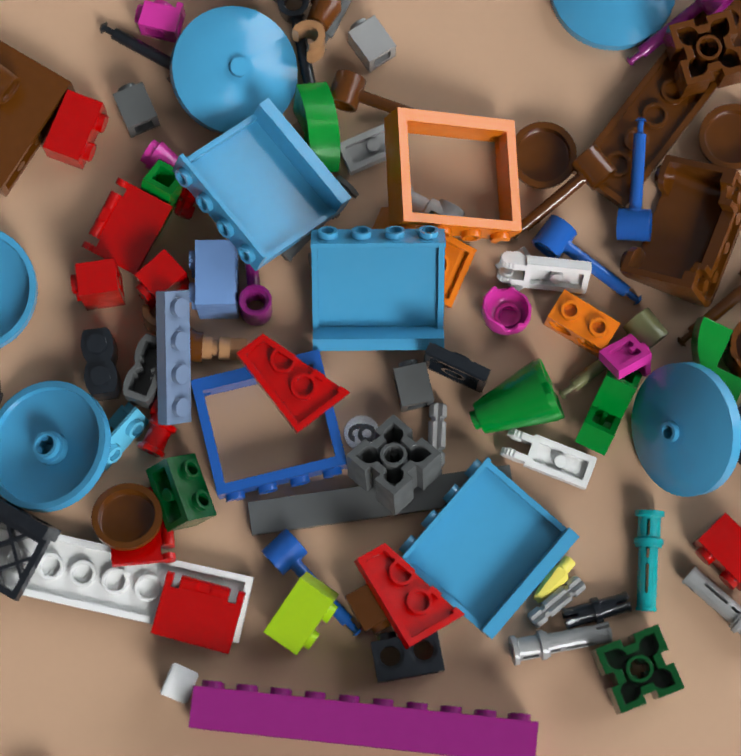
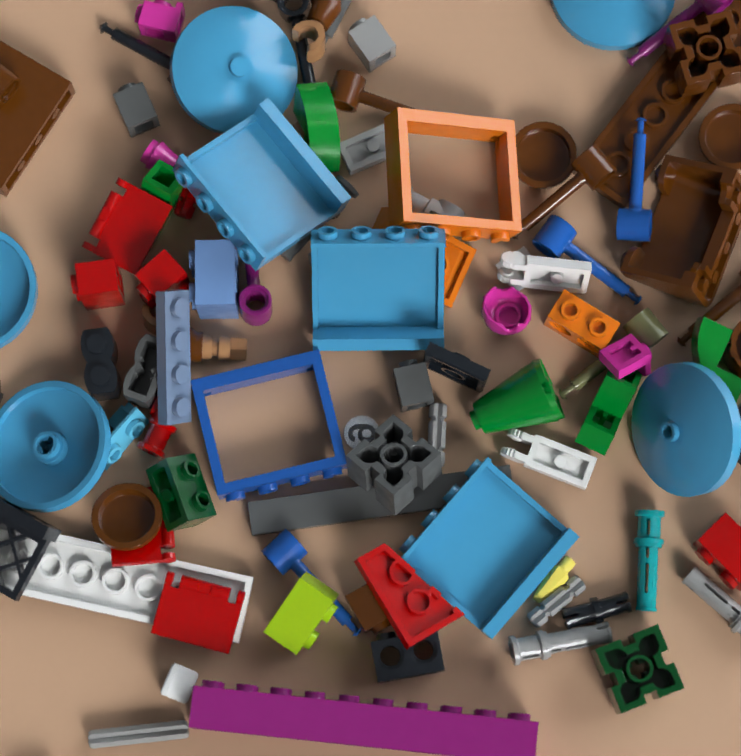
red brick [43,89,109,170] -> none
red wing [236,334,350,434] -> none
none -> light grey axle [88,720,189,749]

